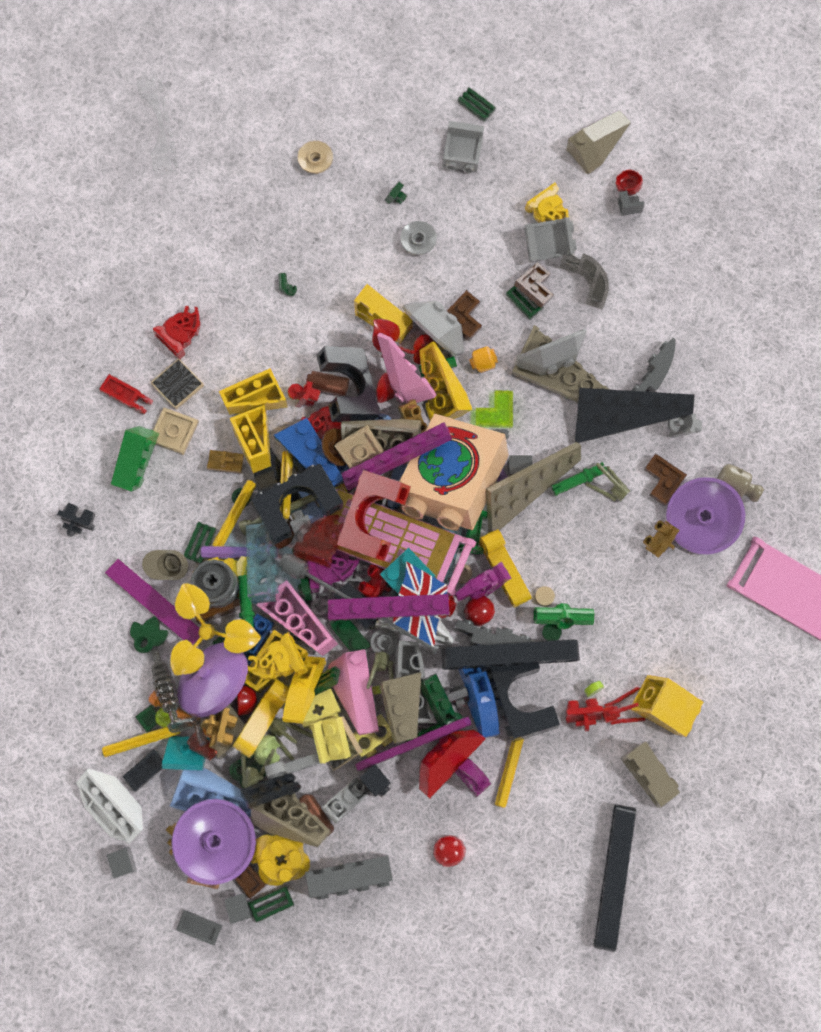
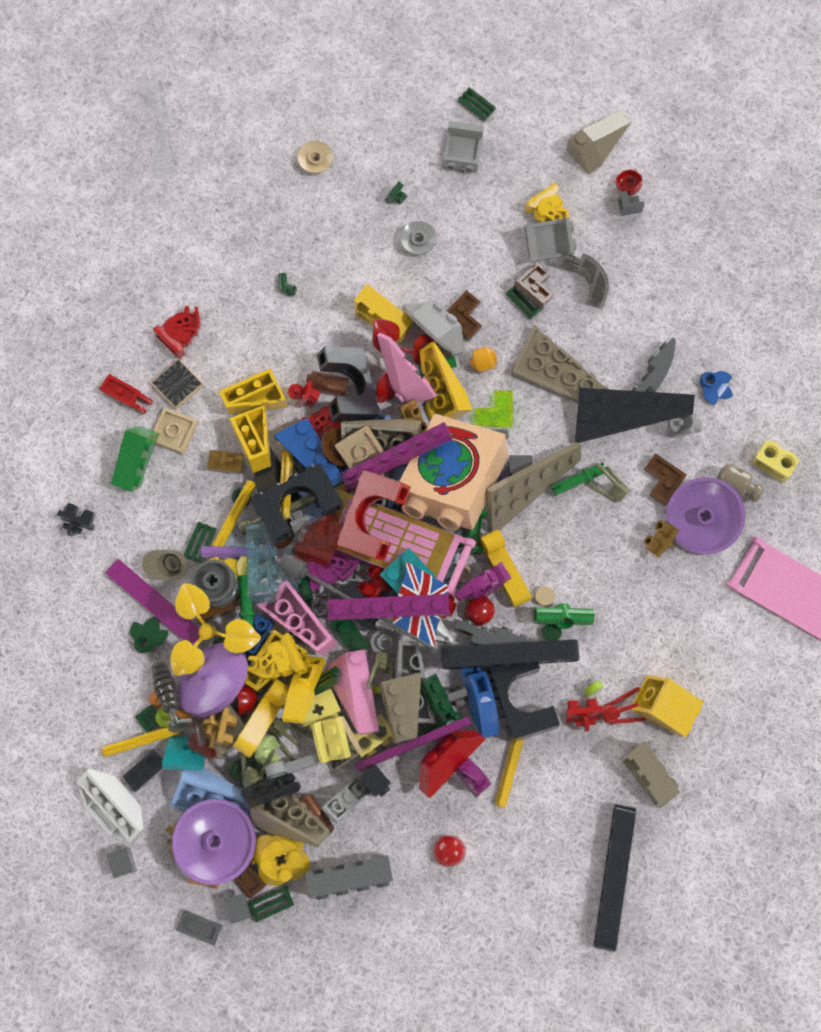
light grey wedge [516,328,586,375] -> none
none -> blue plate [699,371,733,405]
none -> light yellow brick [751,440,800,483]

